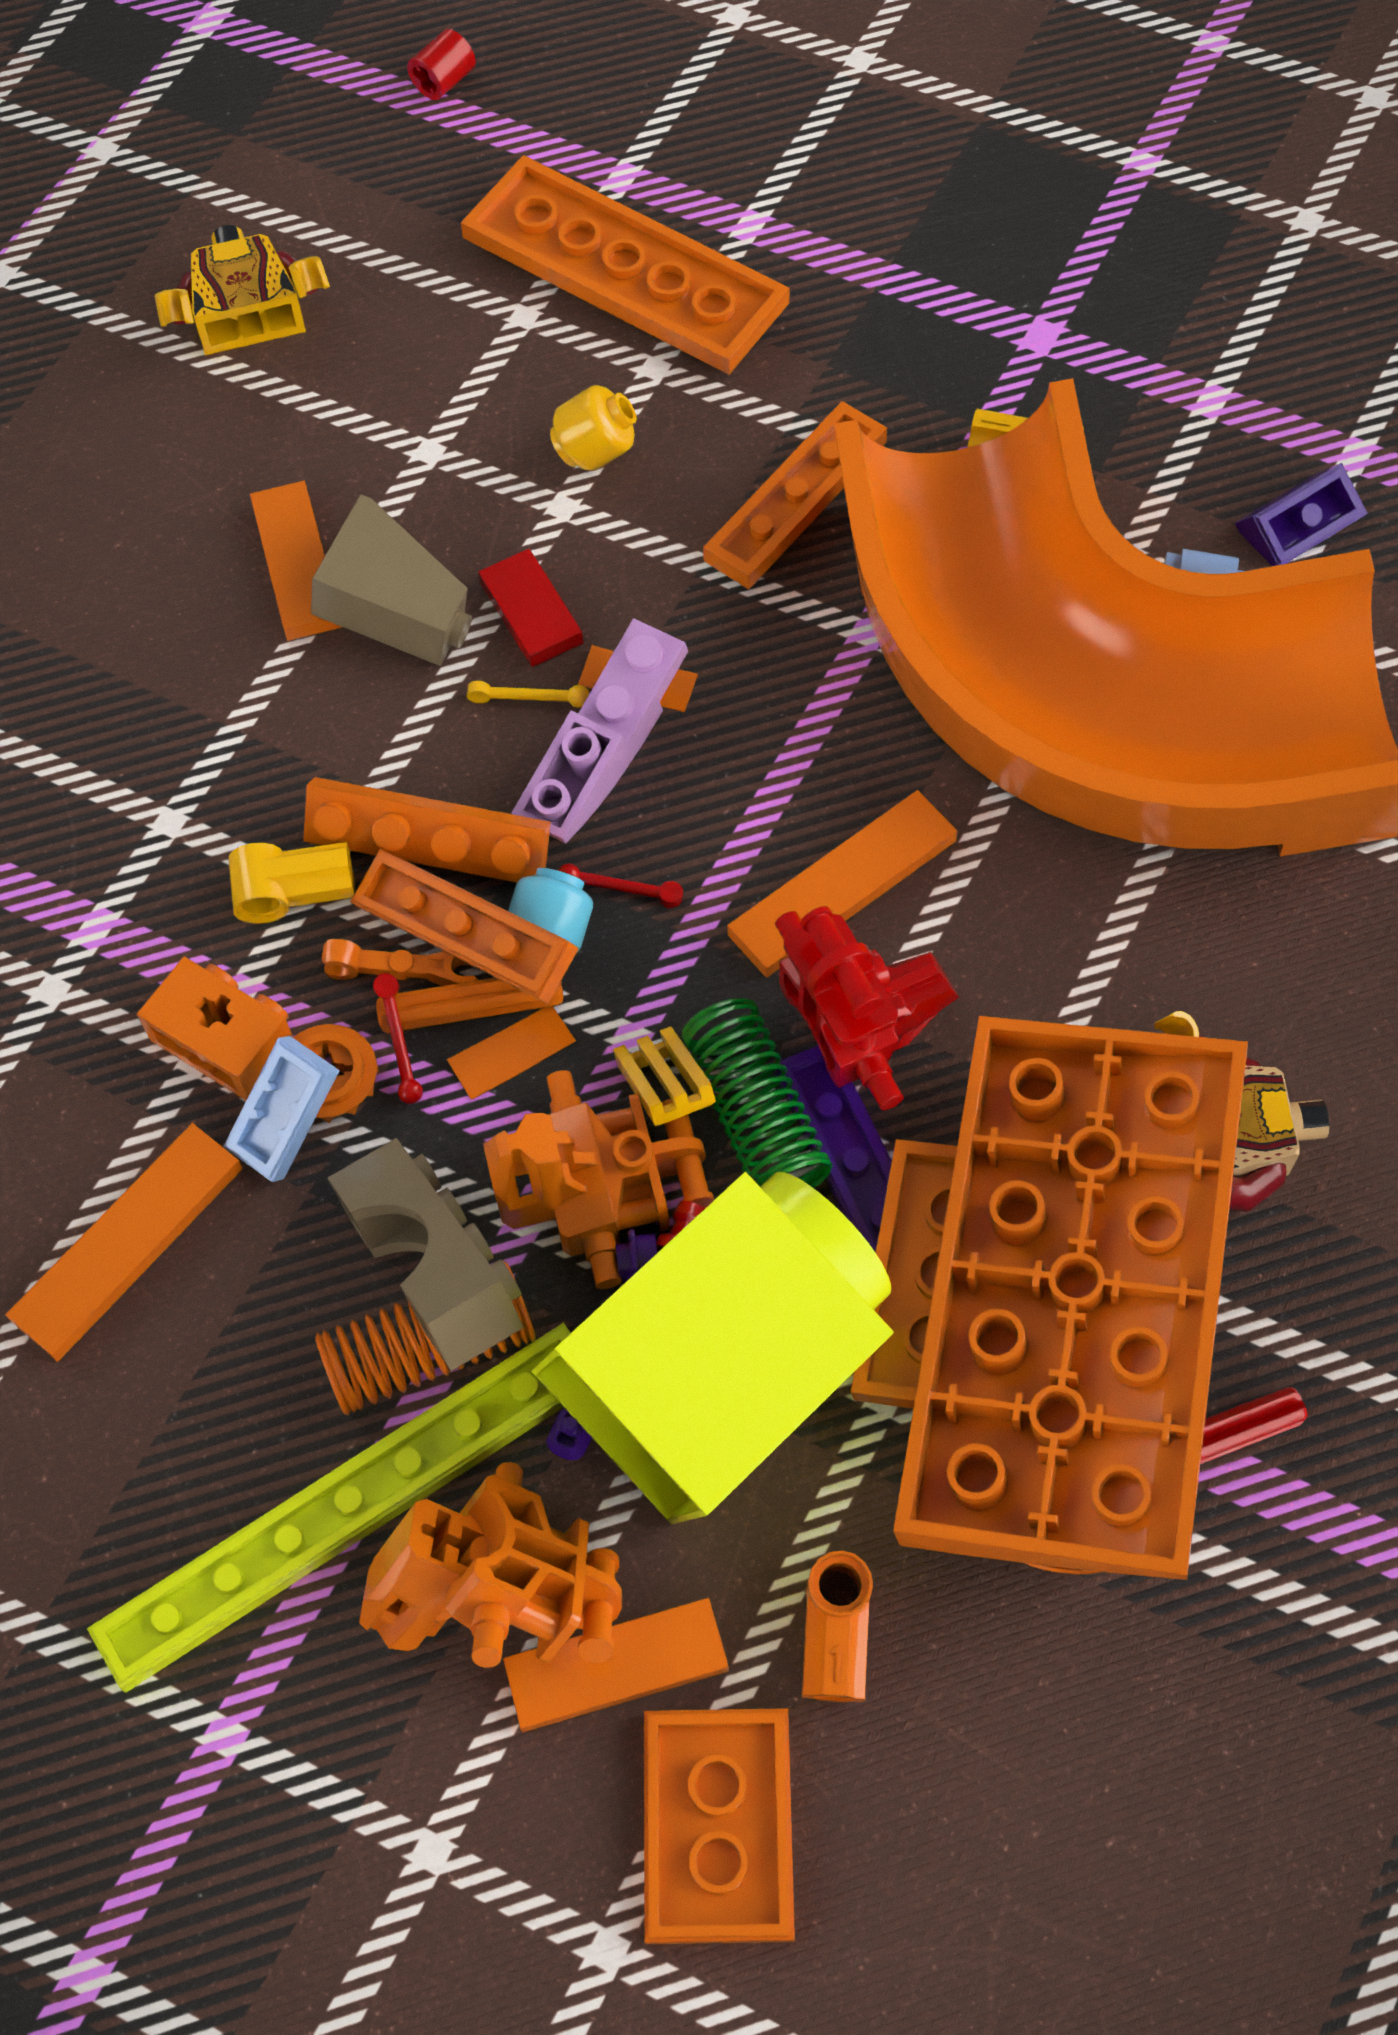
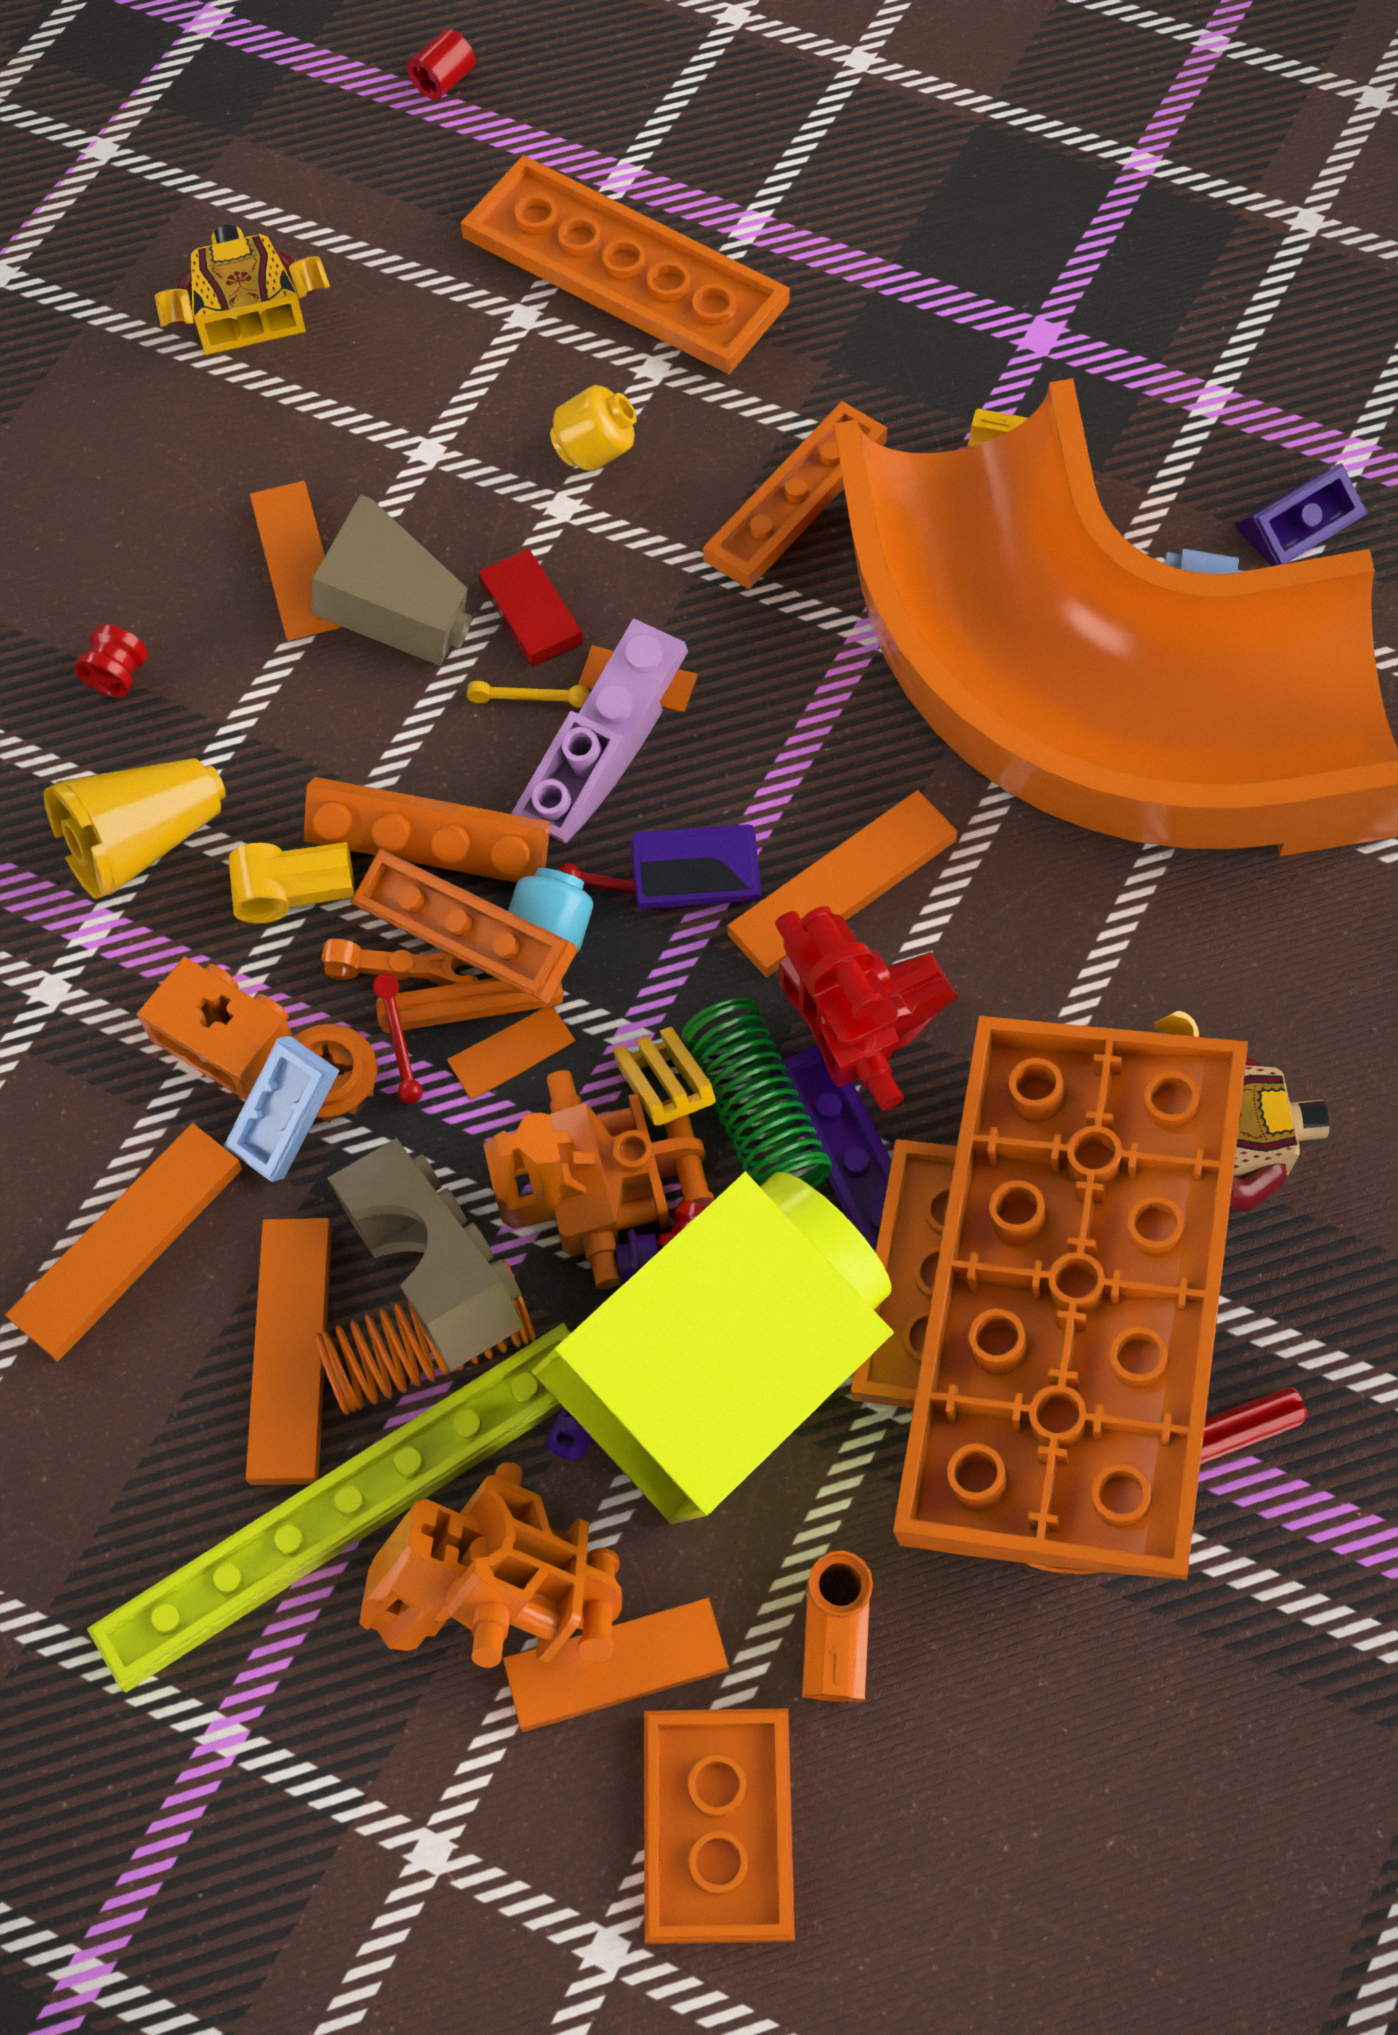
none -> yellow cone [43,758,226,899]
none -> red wheel [73,624,148,698]
none -> orange tile [246,1218,332,1485]
none -> dark purple slope [631,824,761,909]

